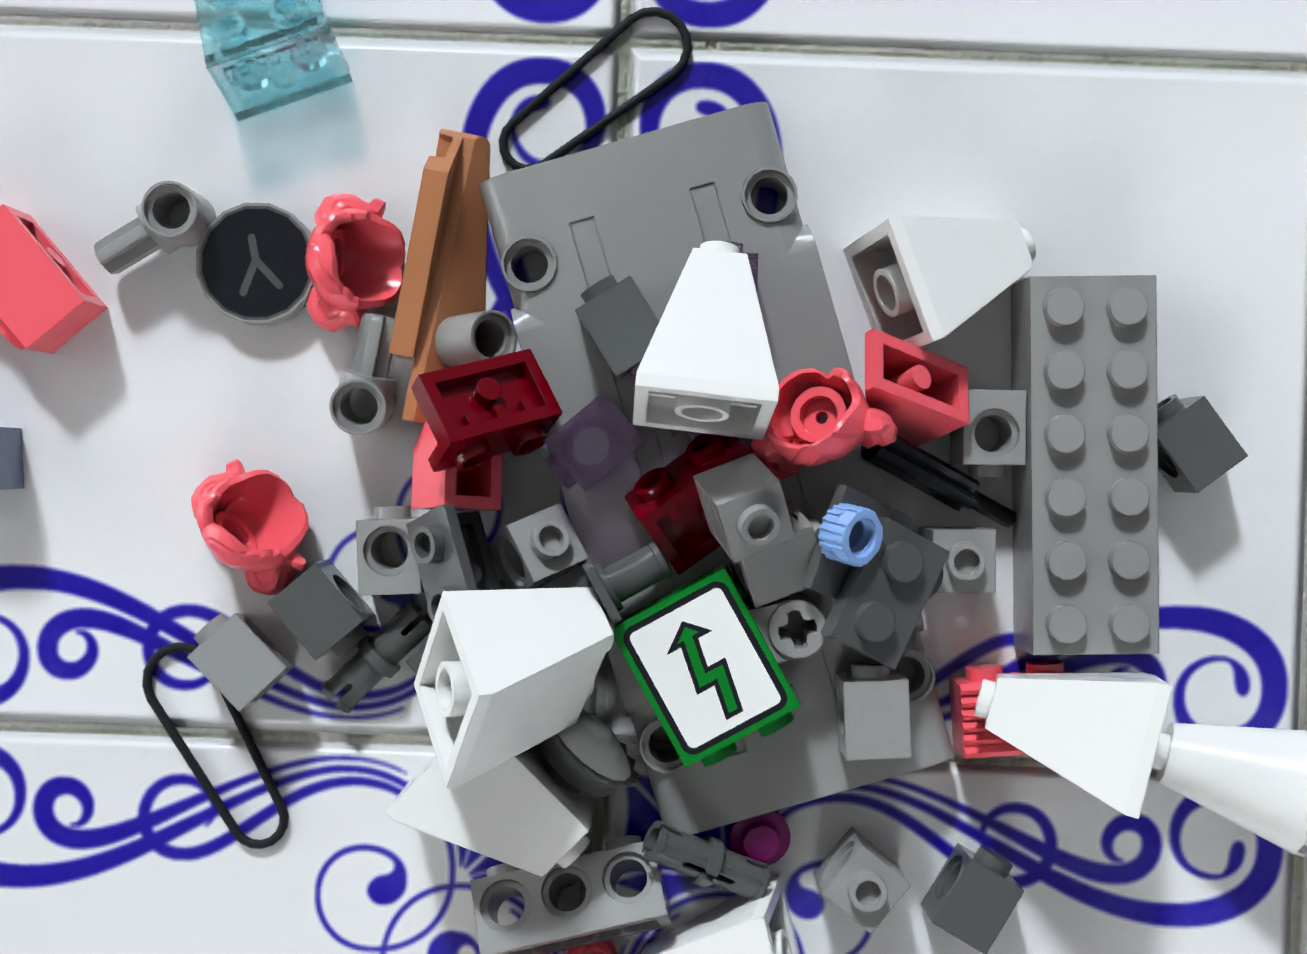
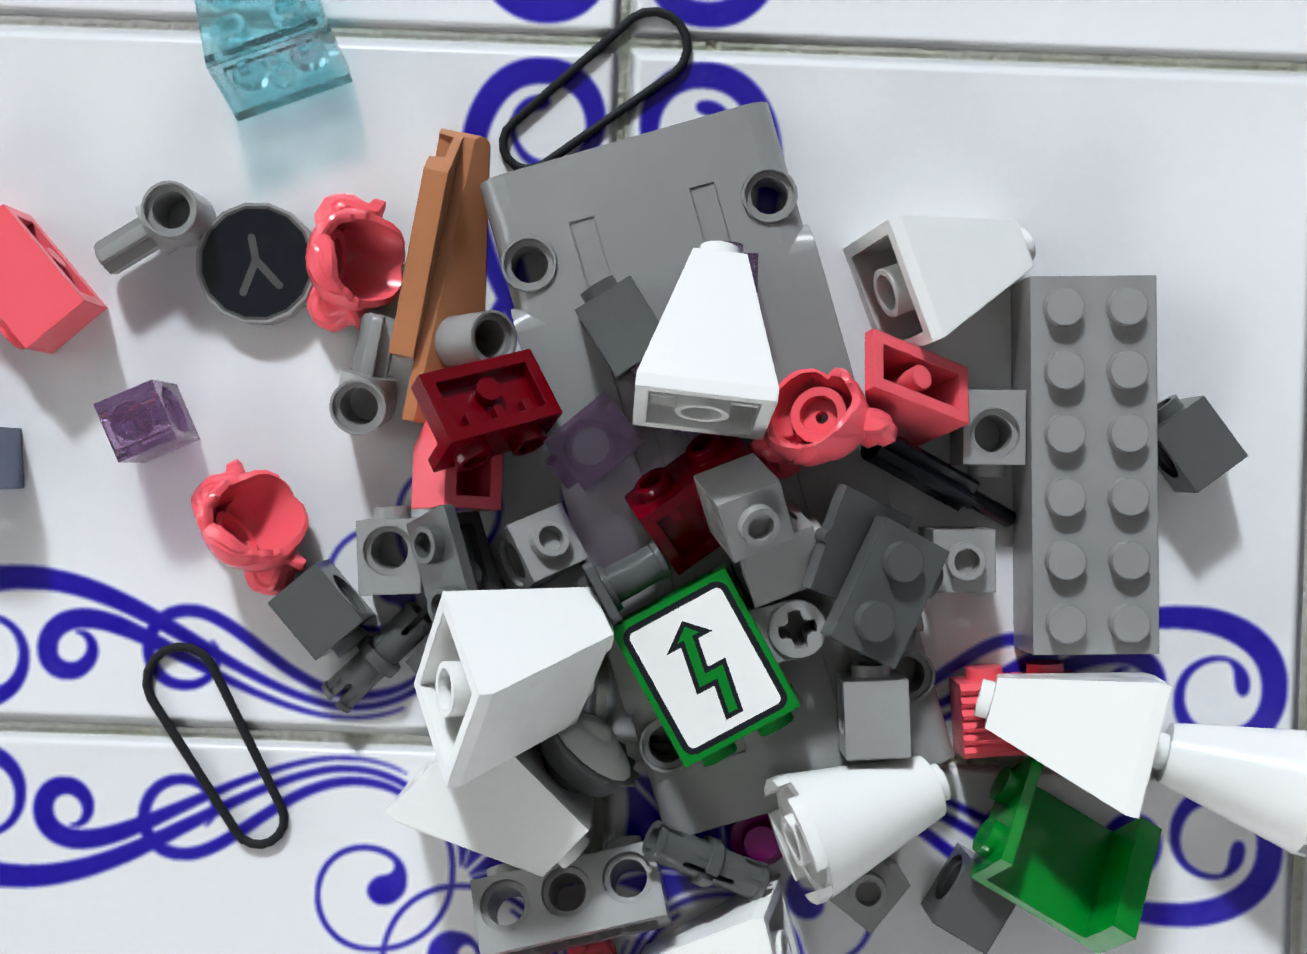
light grey brick [187,613,294,712] -> none
light blue axle [818,503,883,567] -> none
none -> clear purple brick [93,379,200,463]
none -> white cone [764,756,951,905]
none -> green panel [970,756,1162,954]

